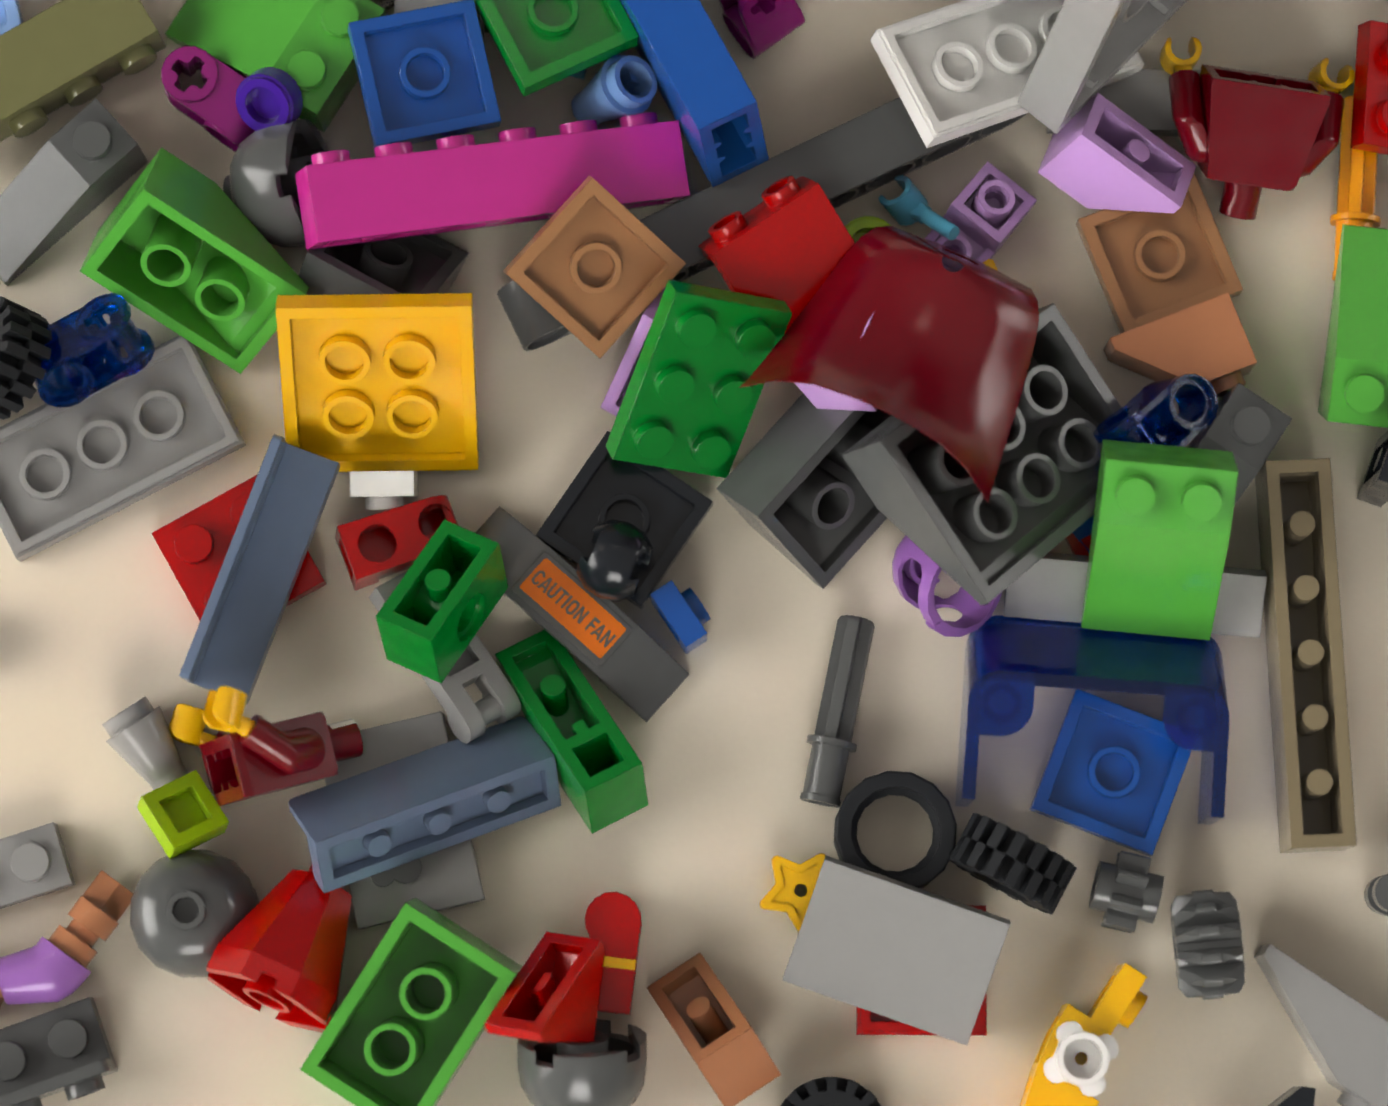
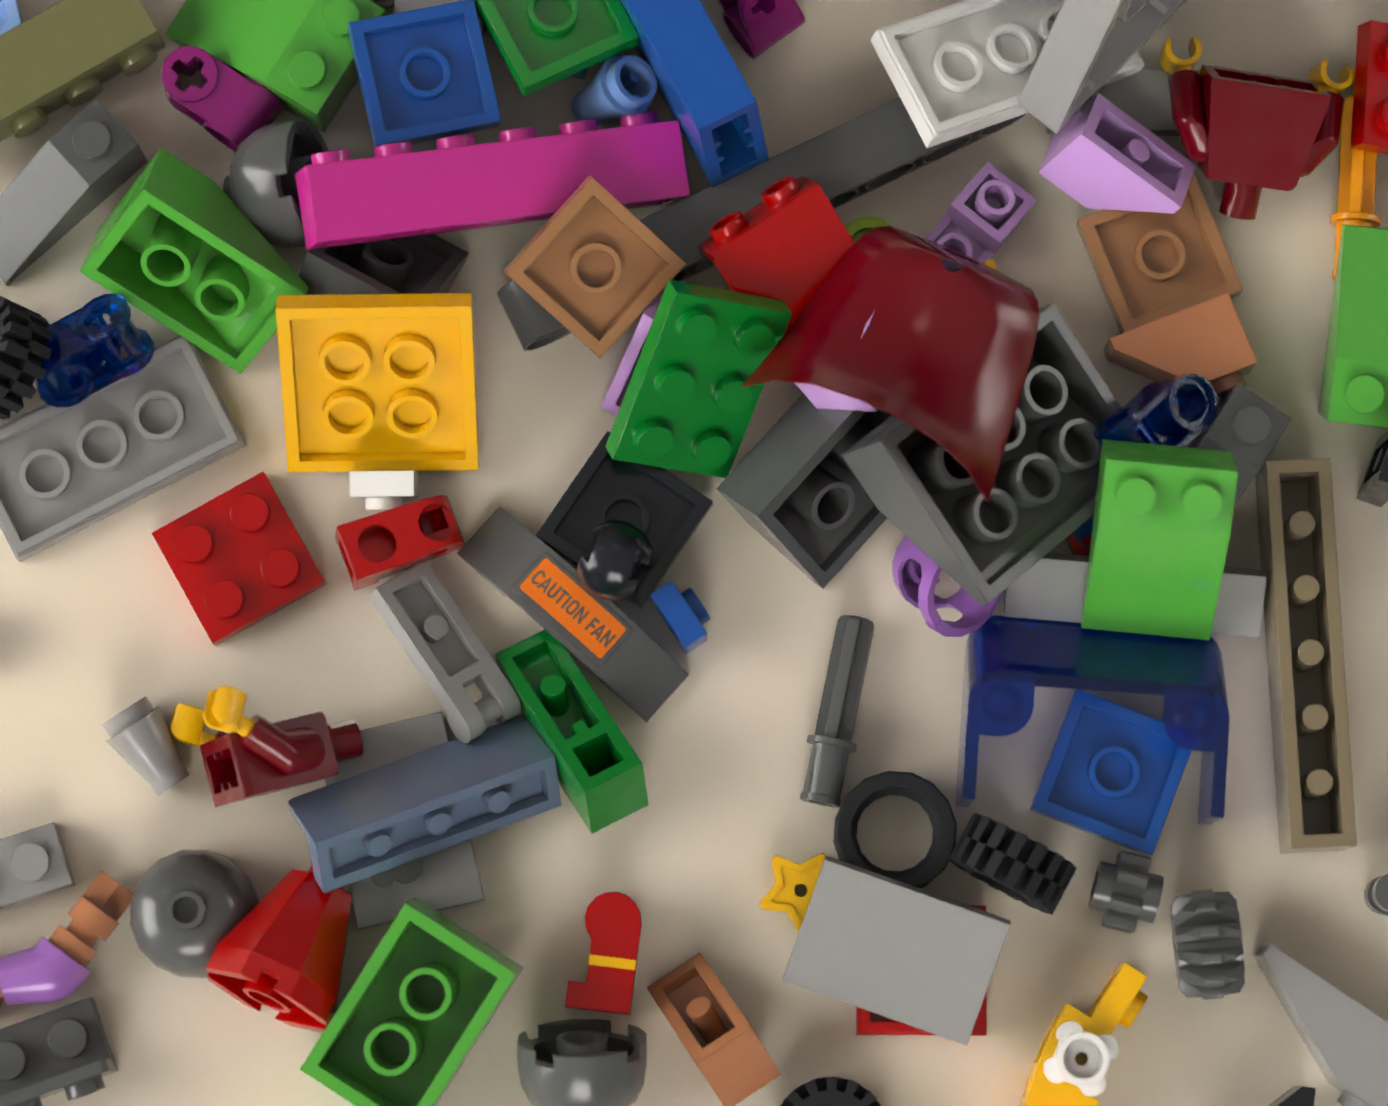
lime tile [137,770,229,860] -> none
sand blue panel [180,434,340,705] -> none
dark purple tile [236,67,303,131] -> none
green brick [375,520,508,684] -> none
red slope [484,931,605,1042] -> none
medium azure hand [879,175,960,240] -> none

